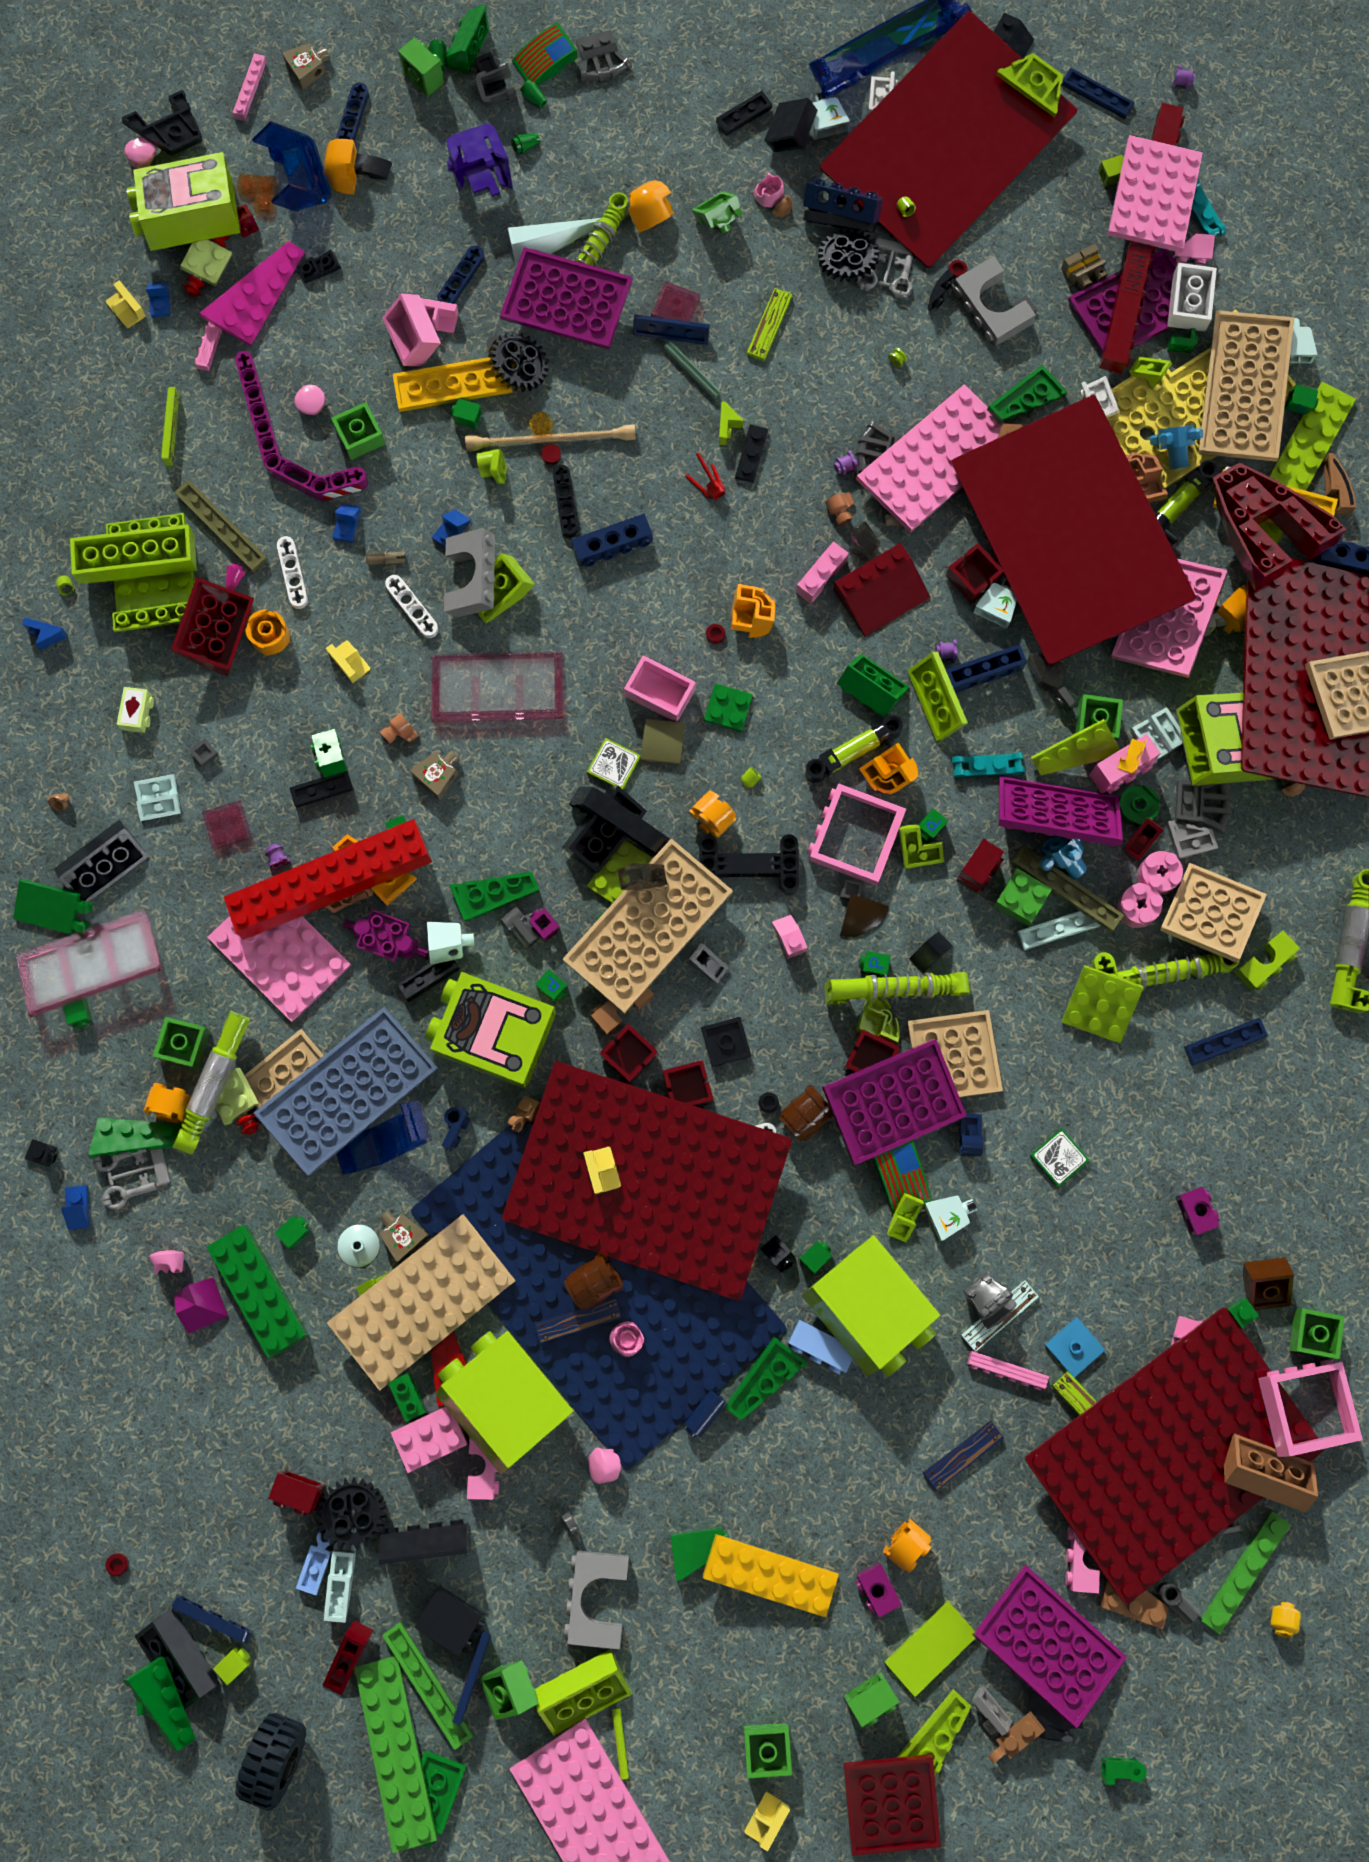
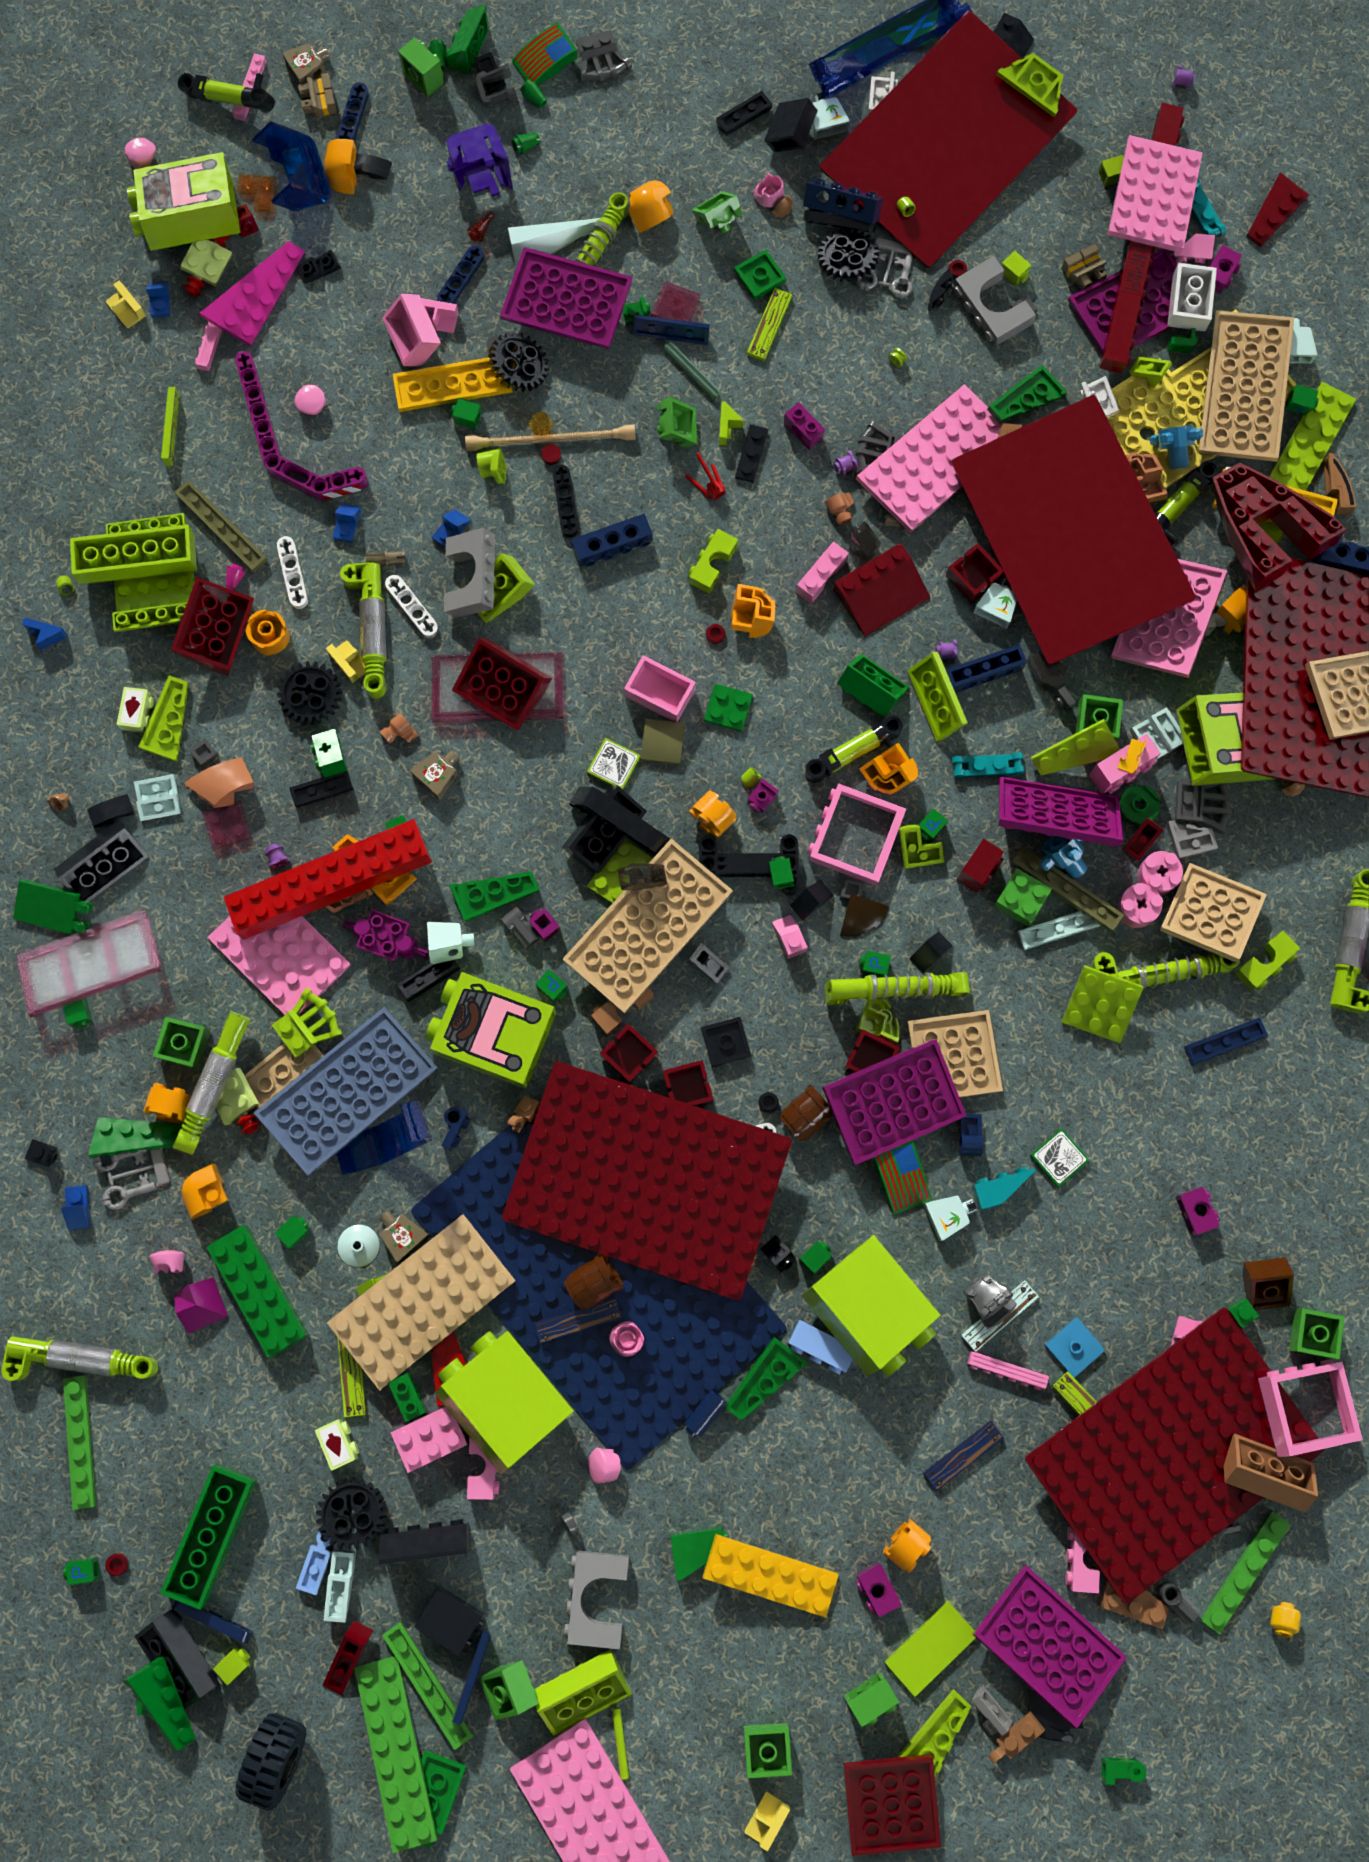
black wing [122,90,202,156] -> none
dark red piece [268,1471,326,1516] -> none
bright green brick [331,402,386,460] -> none
light yellow panel [583,1147,621,1194] -> none
lime slope [887,1193,924,1242] -> none
dark blue tile [1062,68,1135,119] -> none
none -> piece [1,1336,158,1381]
none -> bright green plate [63,1375,96,1510]
none -> green brick [63,1557,99,1585]
none -> black slope [87,794,134,828]
none -> lime wing [139,675,189,762]
none -> green brick [160,1464,258,1610]
none -> black piece [177,73,275,113]
none -> light orange brick [181,1163,229,1220]
none -> nougat slope [185,757,254,808]
none -> lime plate [272,988,342,1058]
none -> black gear [277,661,343,725]
none -> dark tan hips [298,73,337,117]
none -> brick [315,1419,359,1471]
none -> lime tile [337,1337,366,1417]
none -> piece [340,562,387,699]
none -> dark red slope [452,638,552,730]
none -> clear red cone [467,211,495,242]
none -> green bracket [622,296,651,325]
none -> bright green brick [657,396,697,447]
none -> lime arch [688,529,738,594]
none -> green plate [734,249,787,300]
none -> magenta brick [747,779,779,813]
none -> green brick [769,856,795,890]
none -> magenta brick [783,402,825,450]
none -> black slope [790,880,834,920]
none -> teal slope [972,1166,1035,1211]
none -> lime brick [1001,251,1031,286]
none -> magenta brick [1210,245,1242,294]
none -> dark red wing [1246,172,1309,248]

